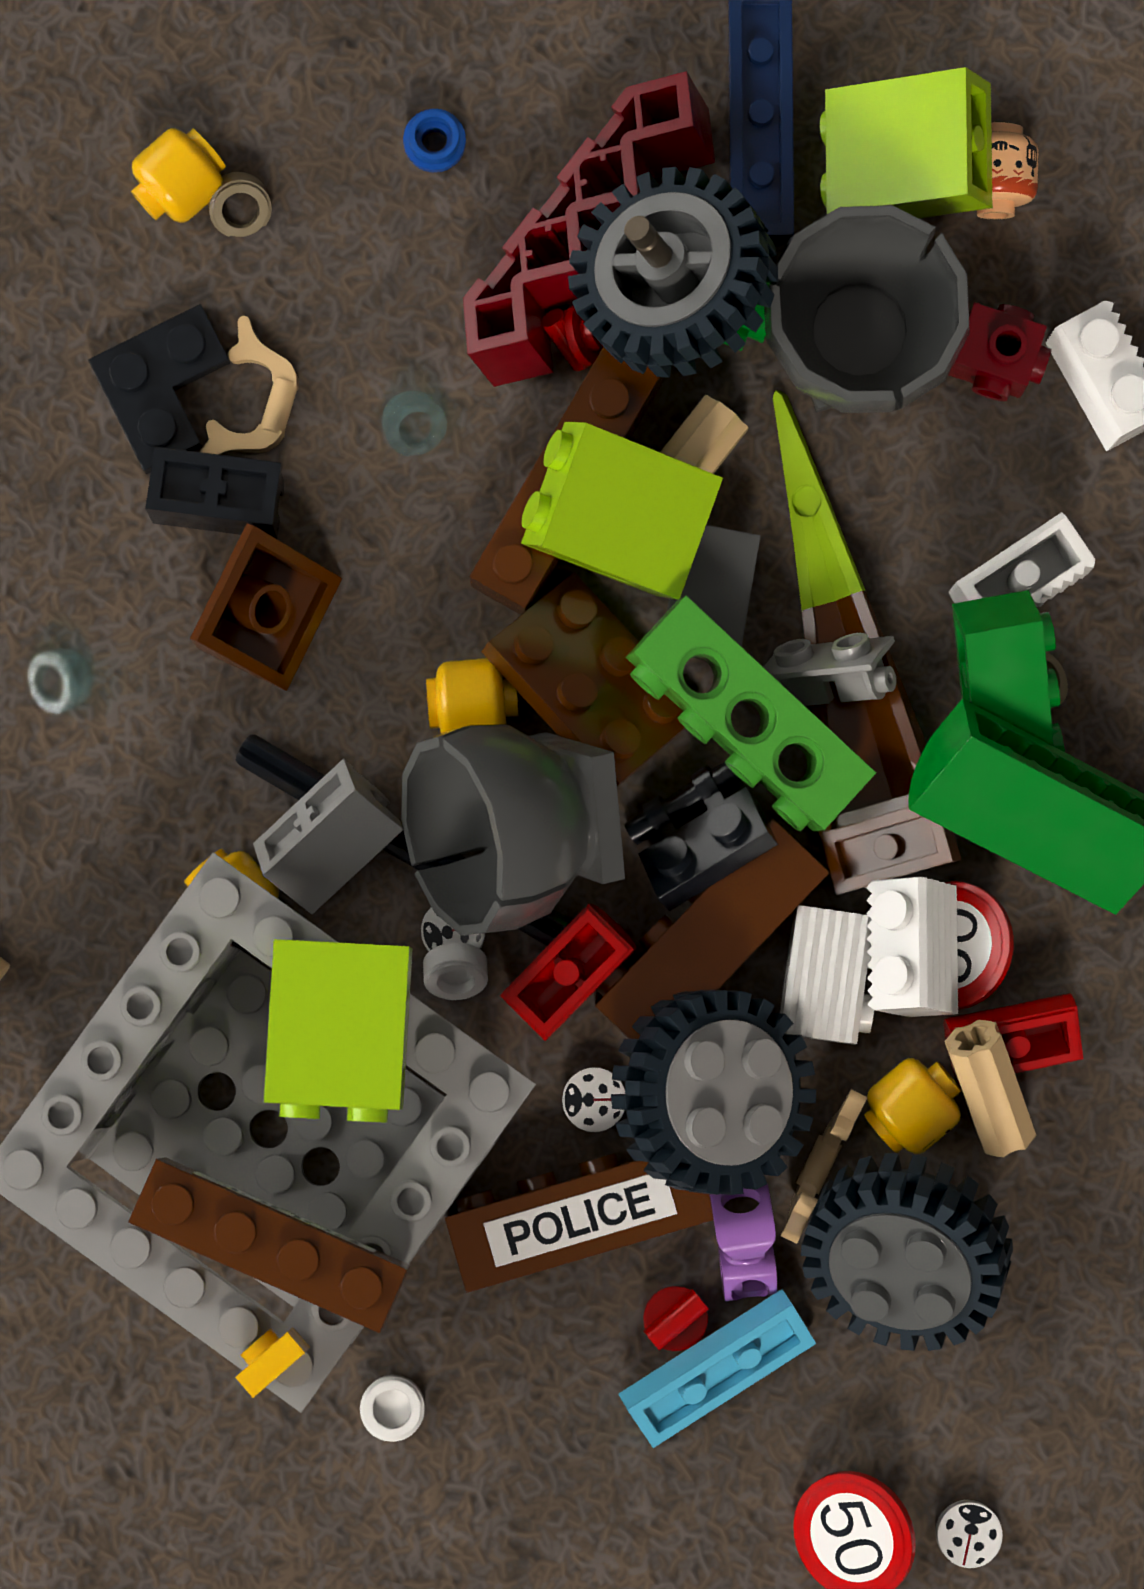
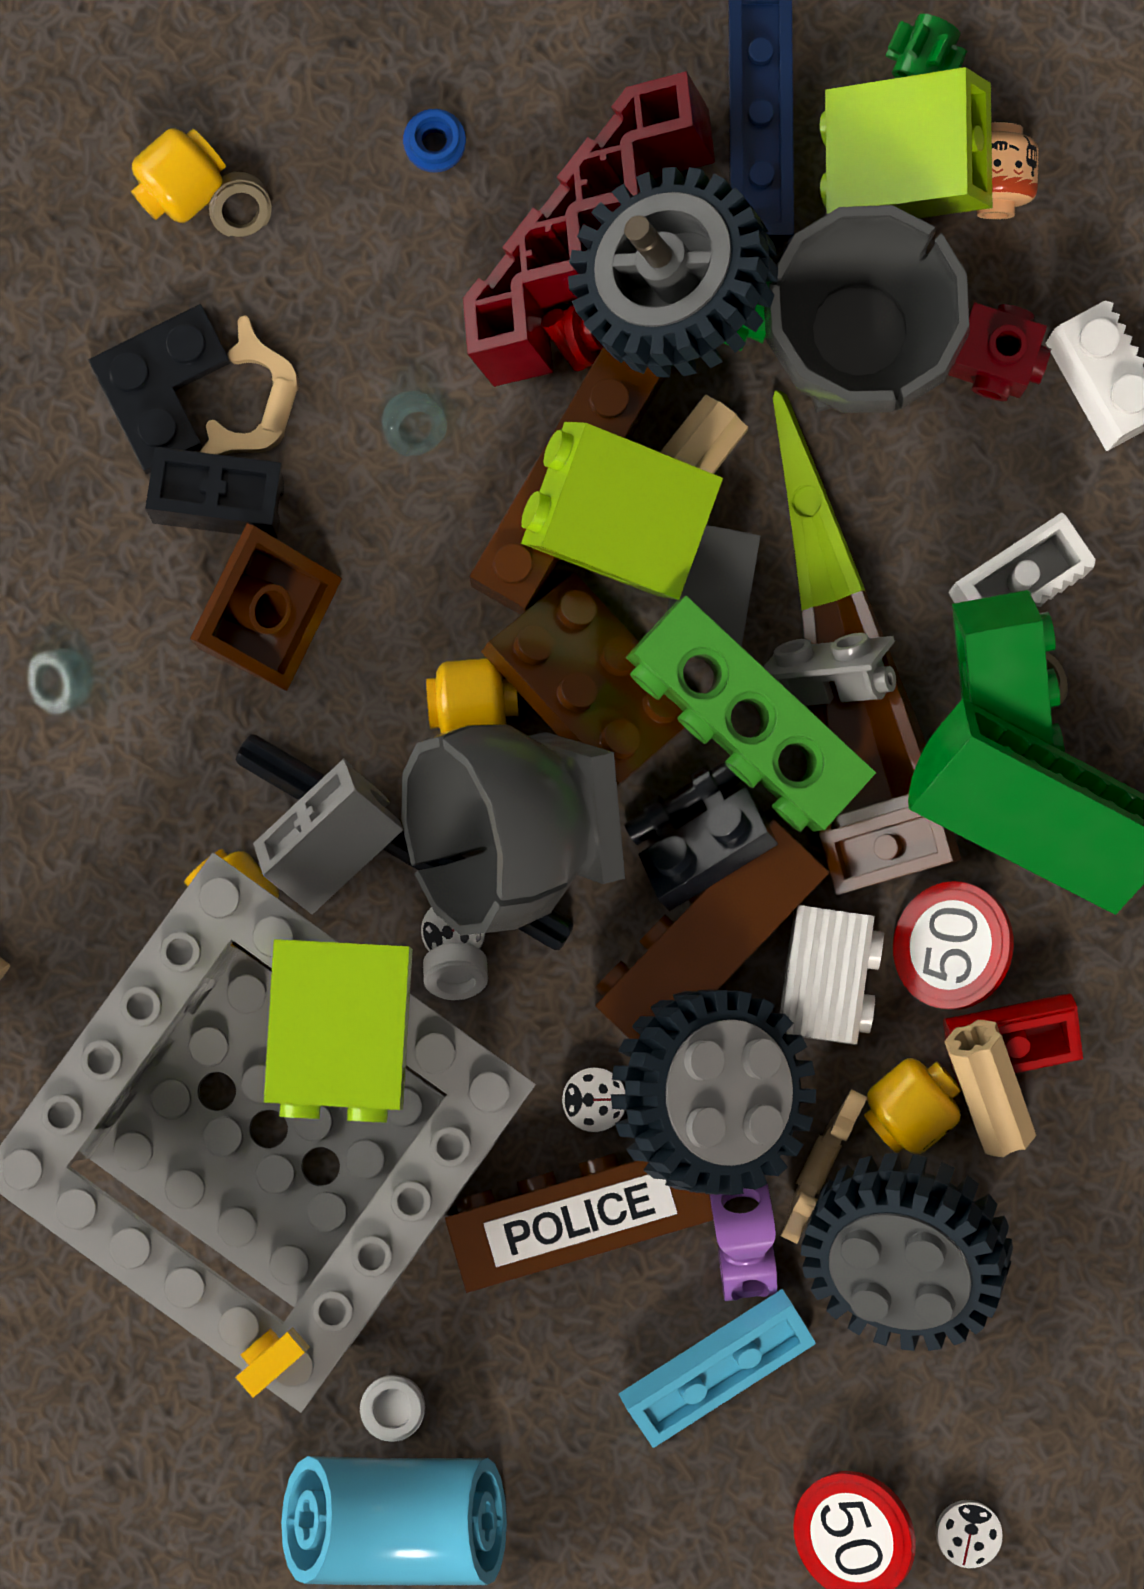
reddish brown brick [128,1157,411,1333] -> none
red brick [500,903,637,1041] -> none
red plate [643,1286,709,1351] -> none
white brick [866,877,958,1017] -> none
none -> medium azure brick [281,1456,507,1585]
none -> green gear [885,14,968,78]

